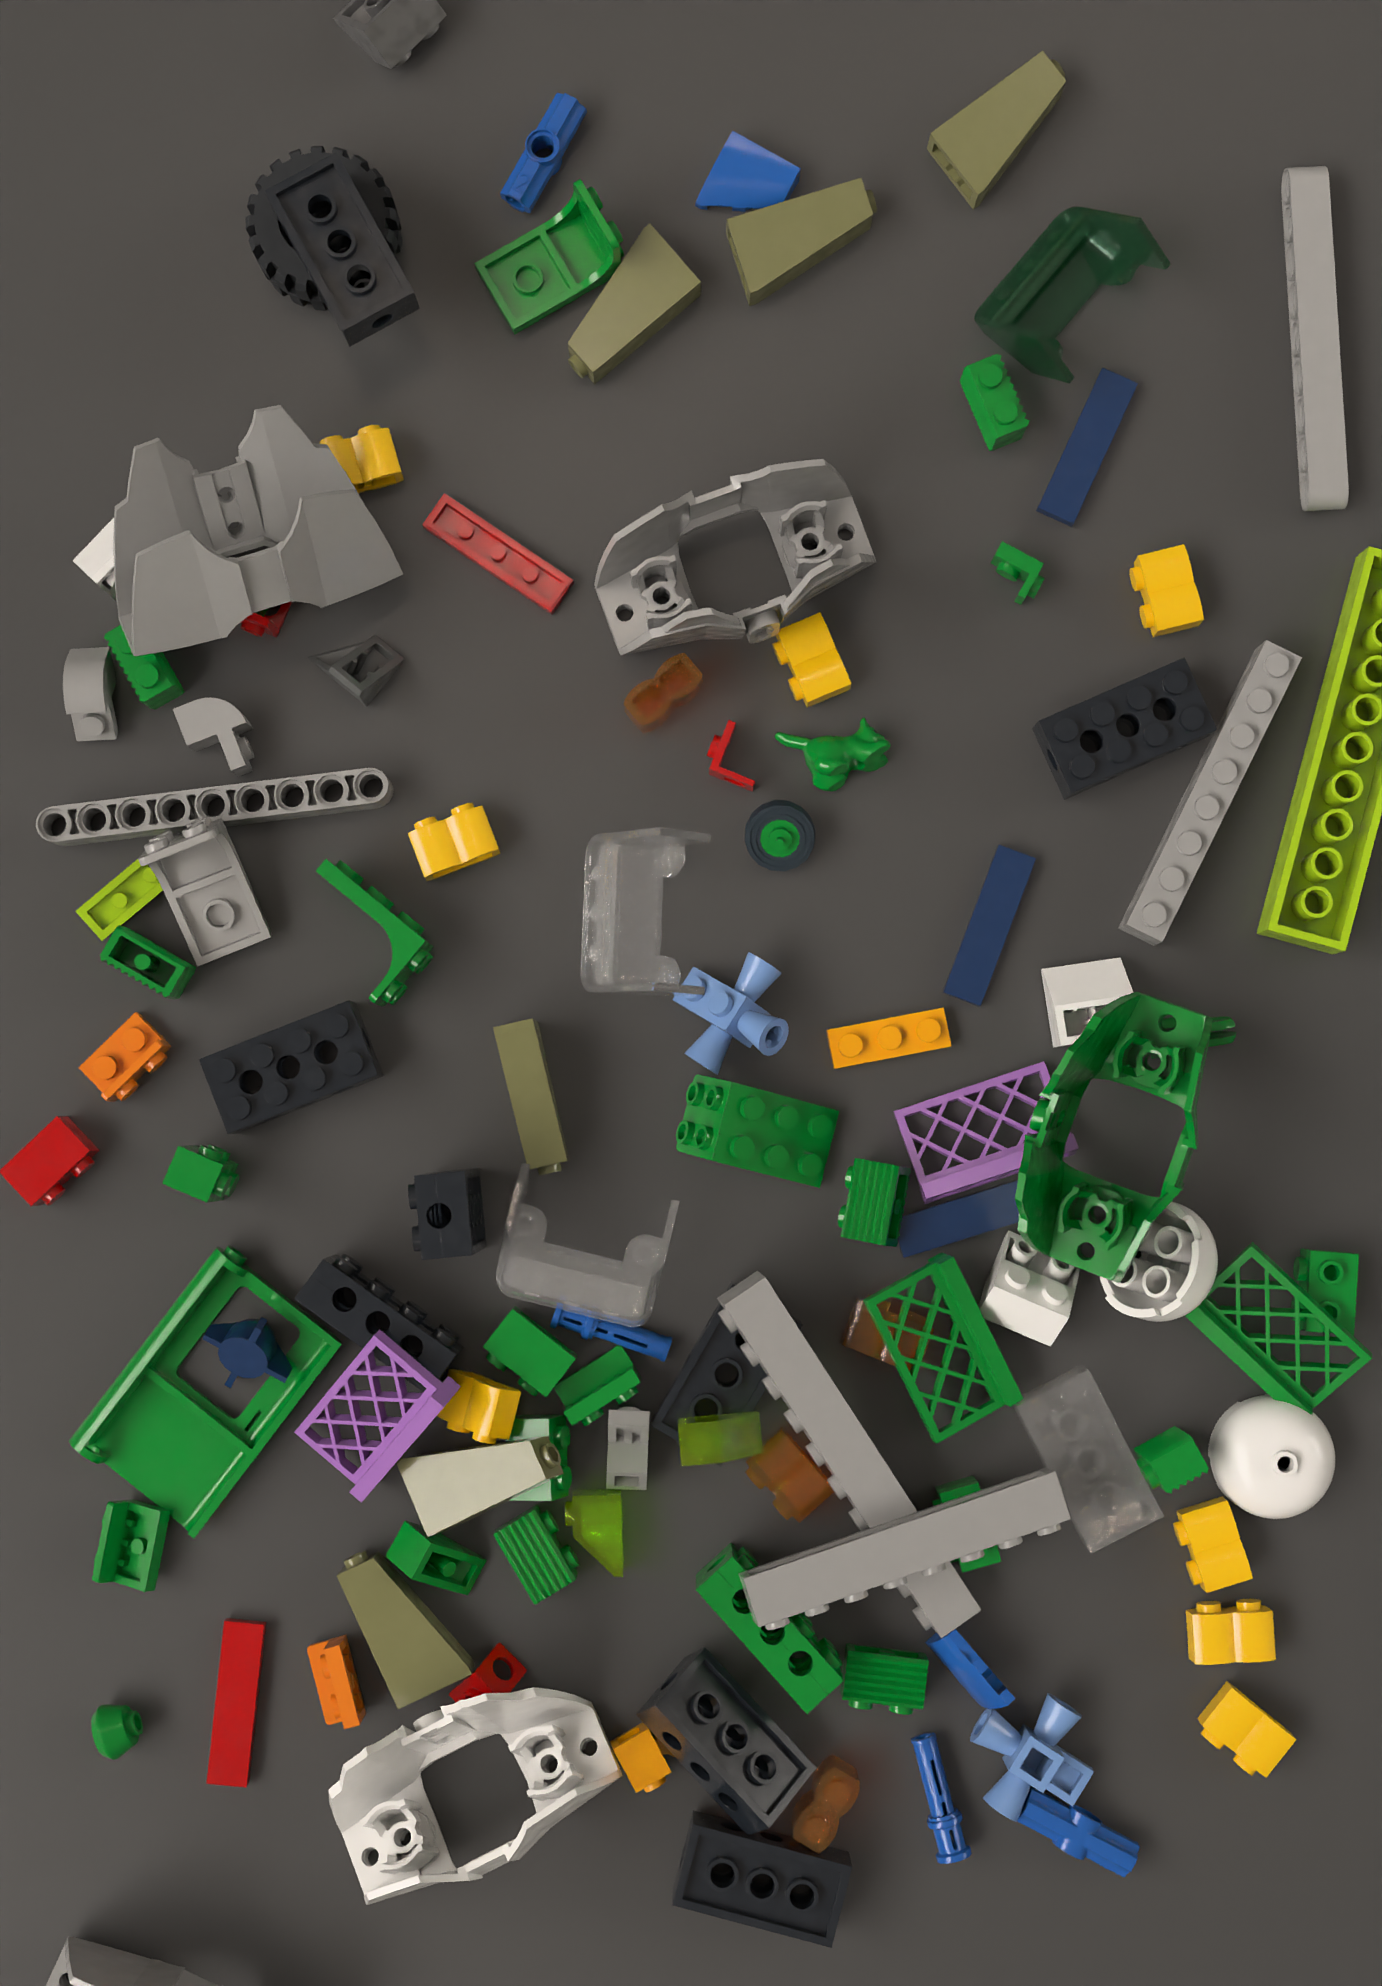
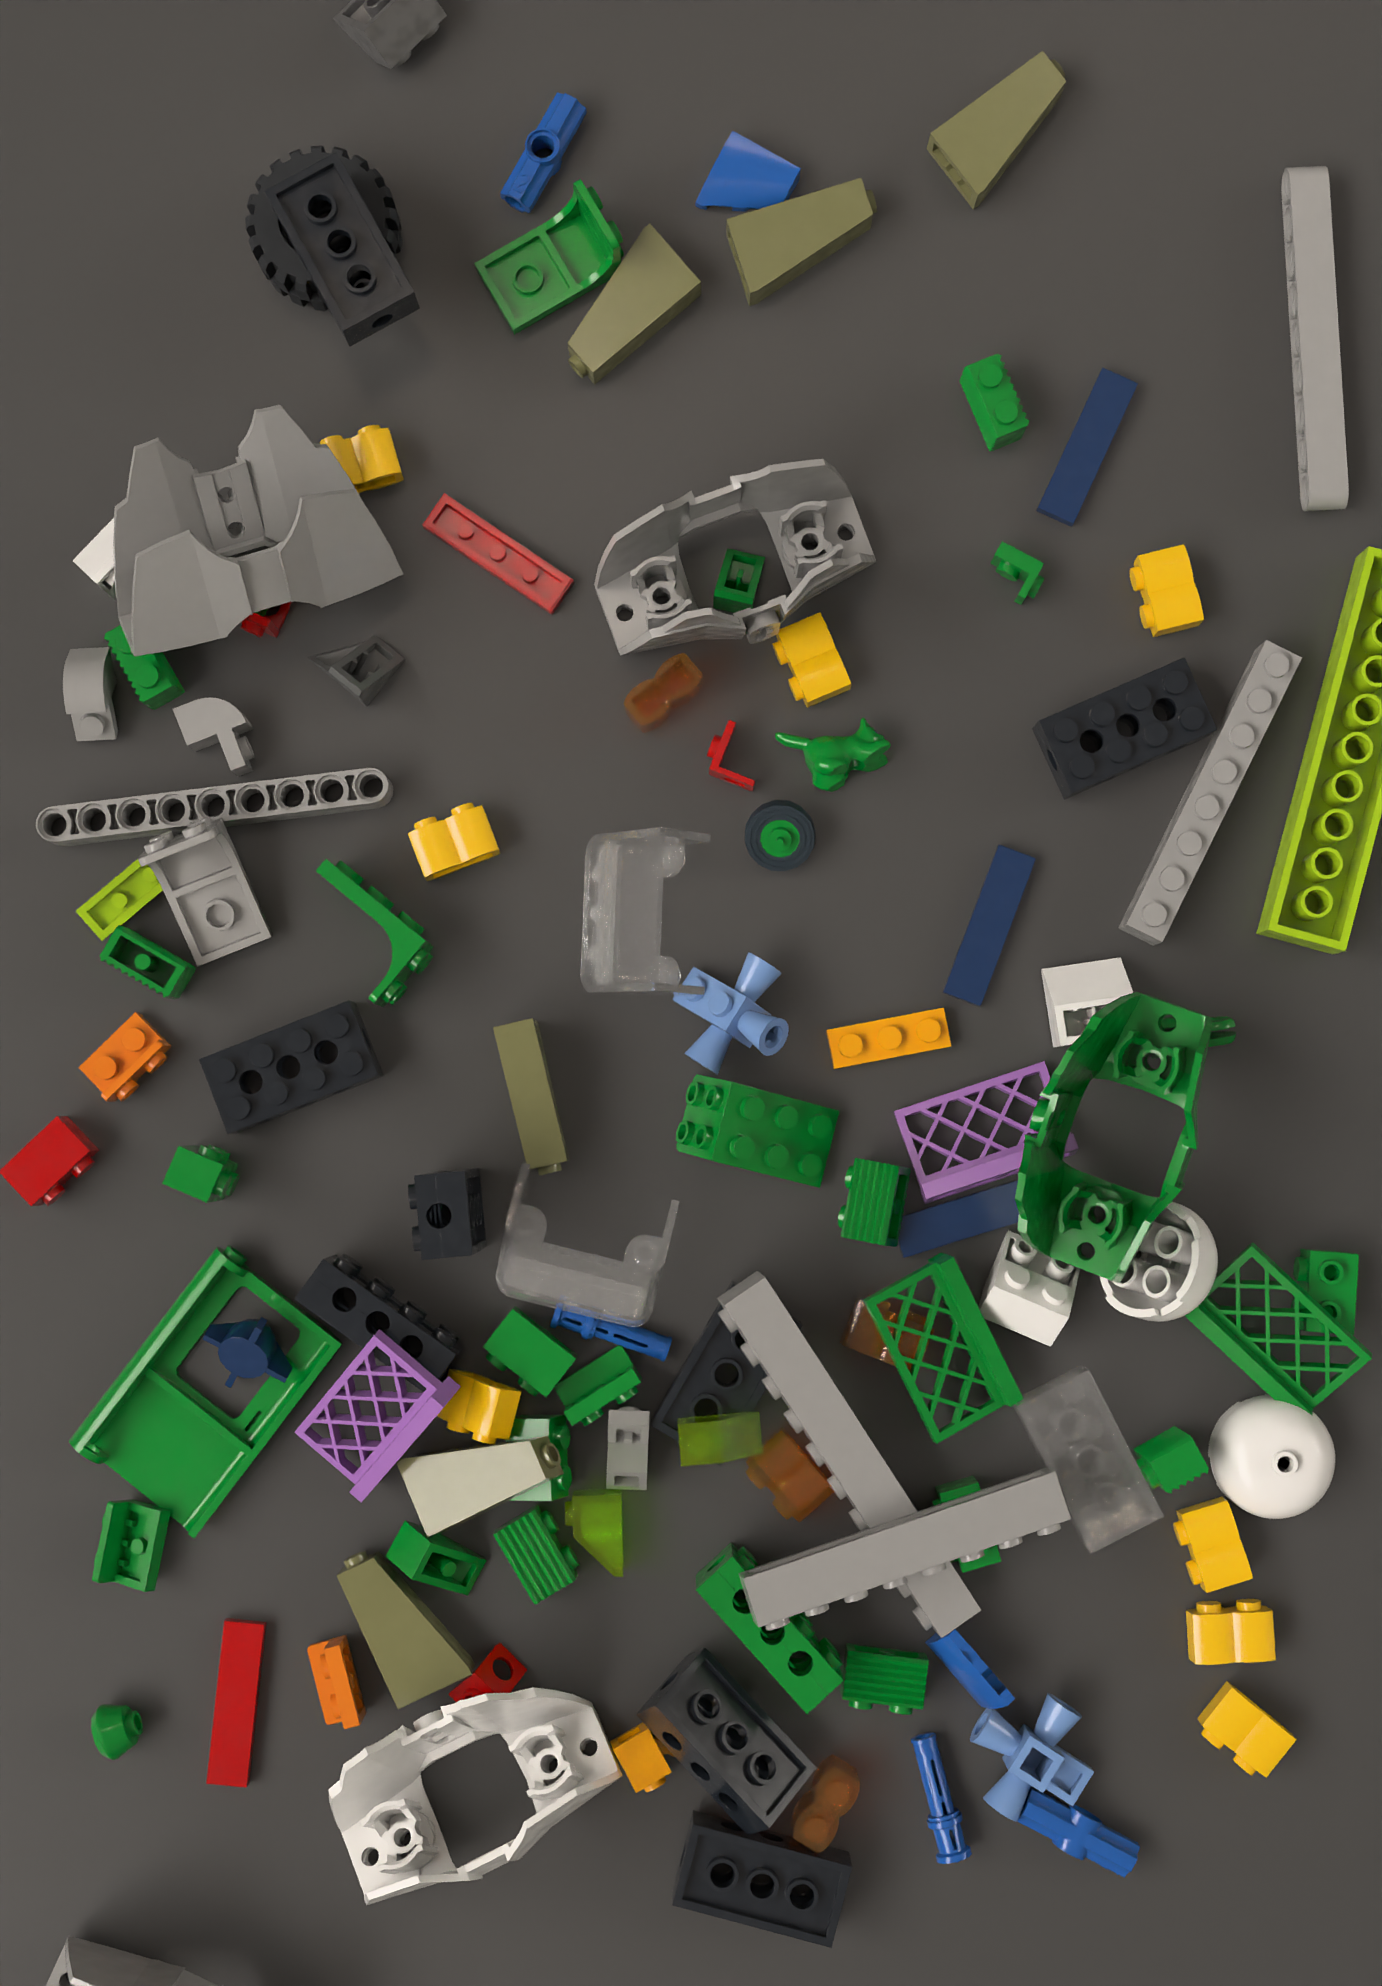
clear green windscreen [974,206,1171,384] -> none
none -> green slope [713,548,765,613]

